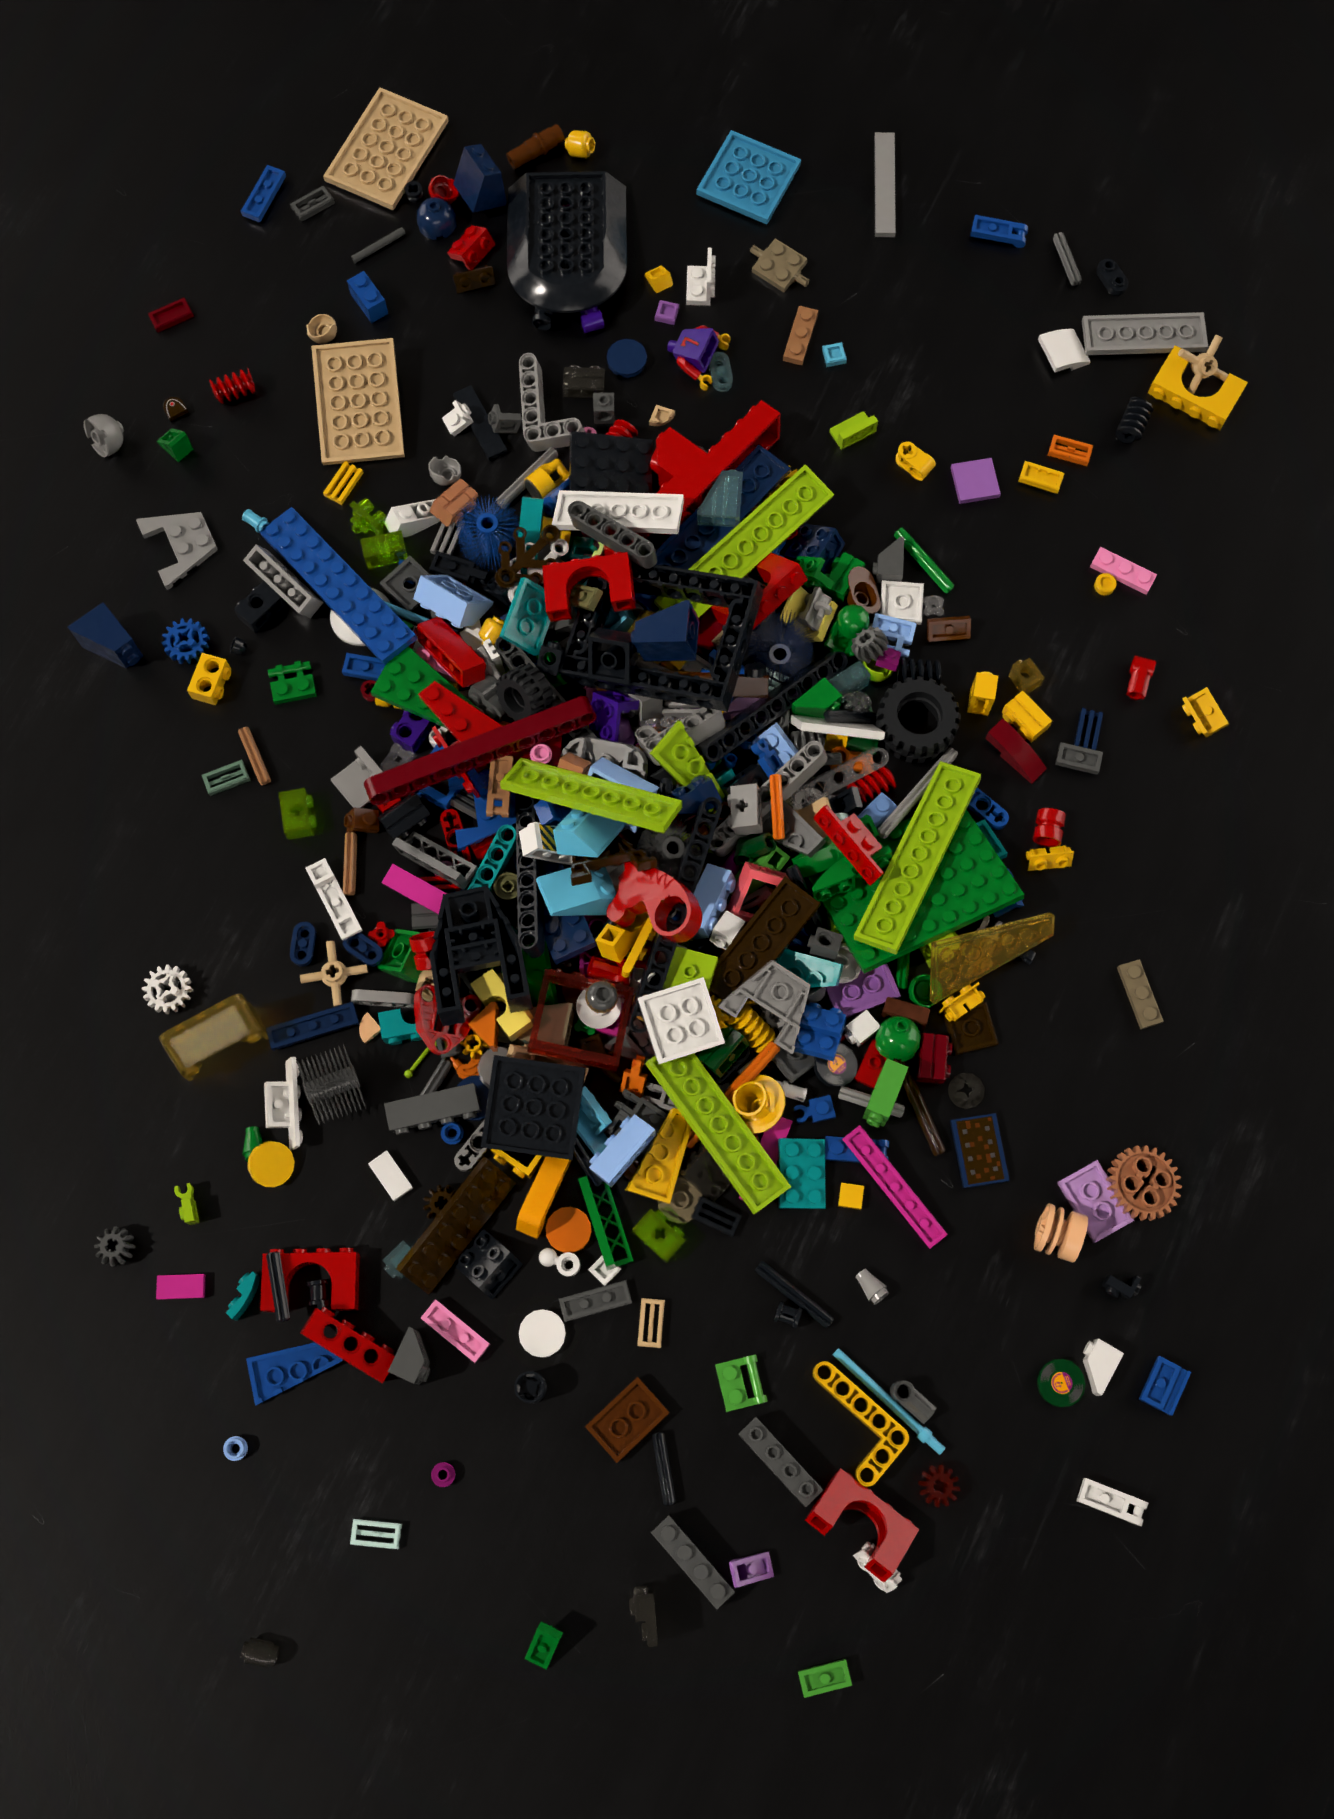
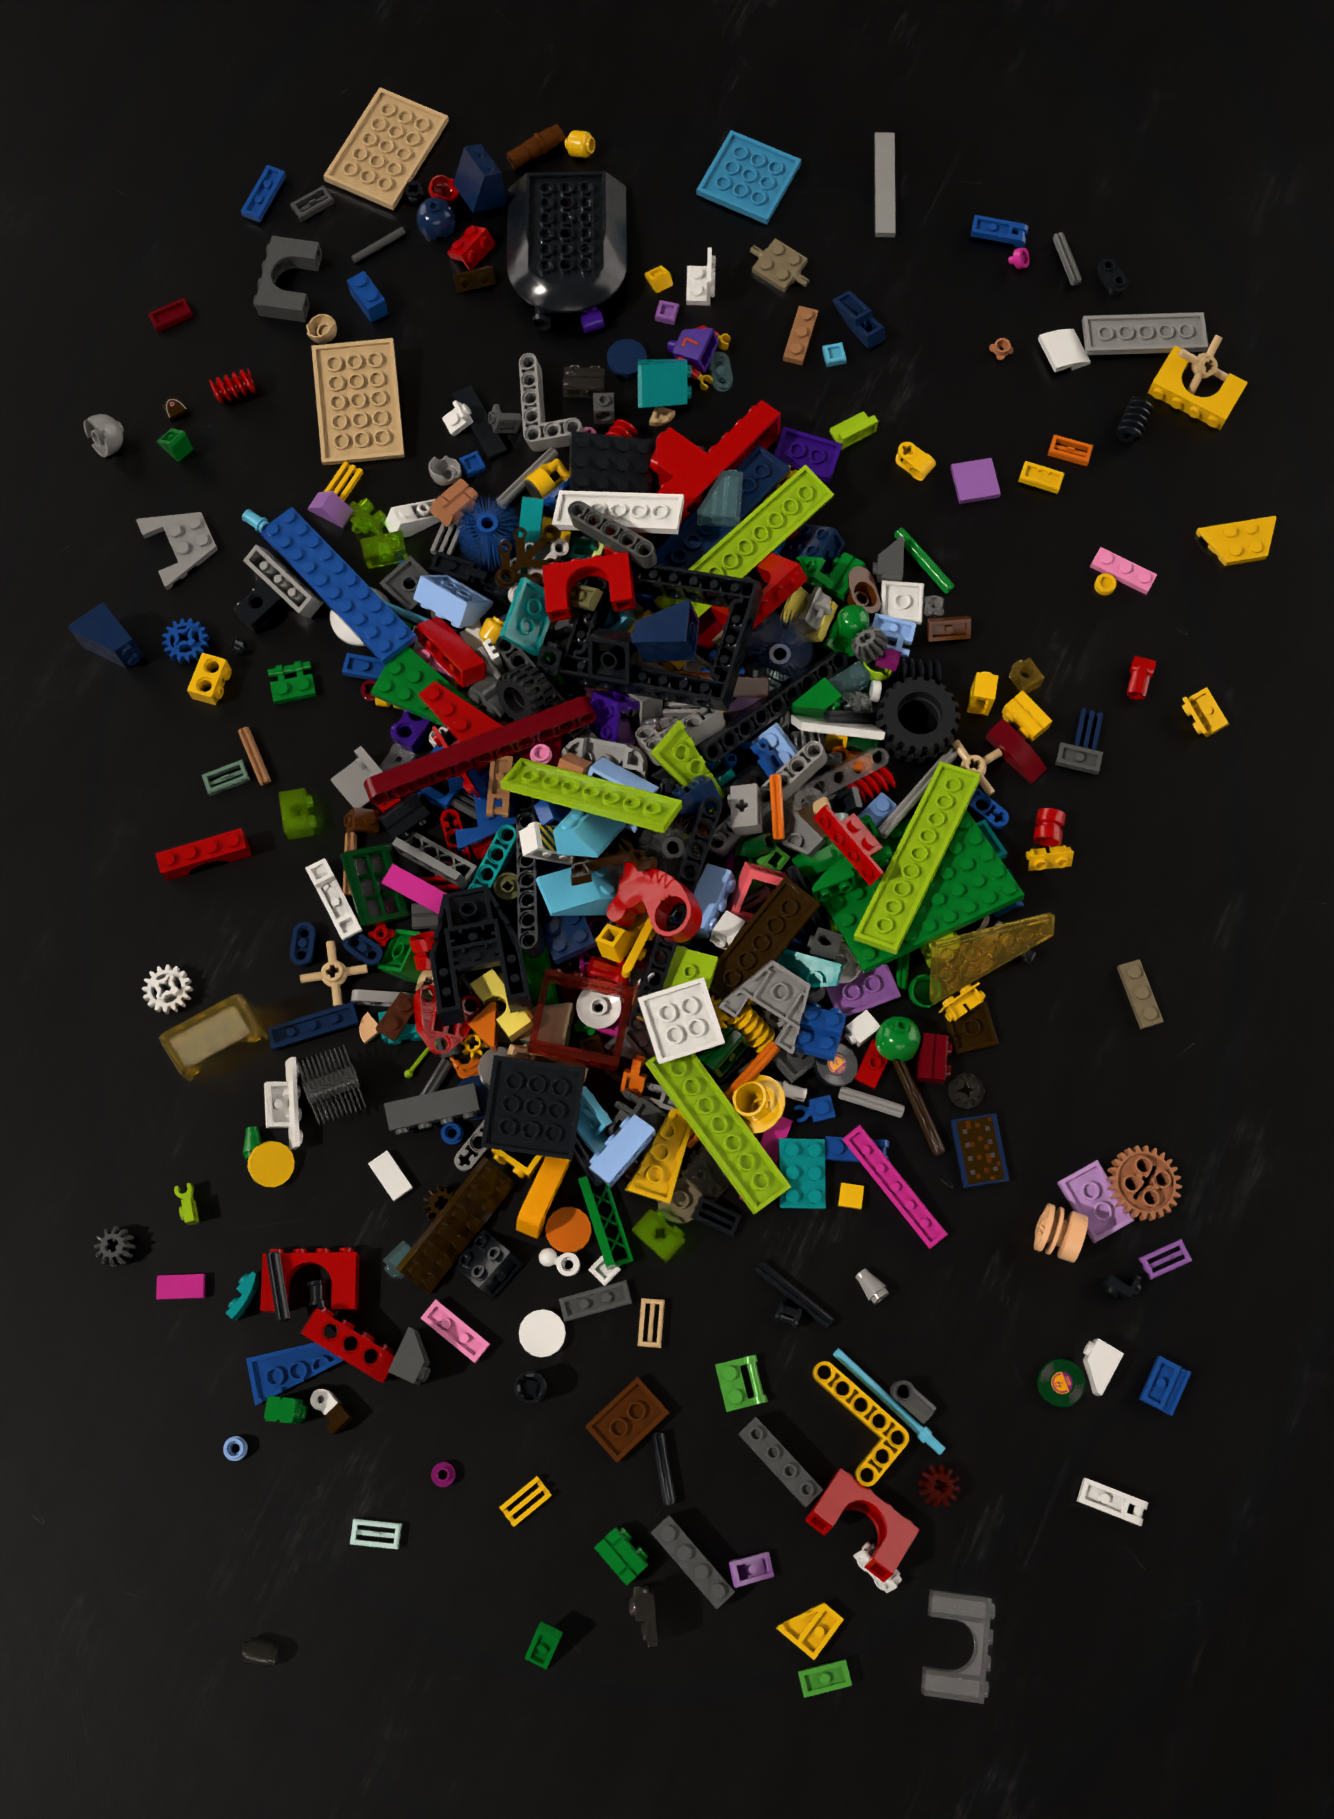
dark grey piece [585,981,618,1013] -> none
bright green window [863,1059,909,1127] -> none
copper slope [880,997,930,1032] -> none
none -> red arch [155,828,252,881]
none -> dark grey arch [253,236,322,322]
none -> green brick [264,1396,308,1424]
none -> medium lavender slope [308,491,354,528]
none -> leg [310,1389,354,1435]
none -> dark green piece [340,844,412,927]
none -> copper plate [376,992,414,1042]
none -> blue tile [459,451,487,478]
none -> yellow tile [499,1476,552,1527]
none -> green brick [594,1527,648,1586]
none -> teal slope [638,359,691,408]
none -> dark purple plate [774,427,842,483]
none -> yellow wing [776,1602,844,1660]
none -> dark blue slope [833,290,885,349]
none -> white tile [869,680,882,702]
none -> clear arch [921,1589,995,1704]
none -> tan bar [951,739,1003,796]
none -> nougat plate [989,338,1014,360]
none -> dark pink tile [1009,247,1029,269]
none -> medium lavender tile [1138,1239,1192,1280]
none -> yellow wing [1196,516,1276,566]

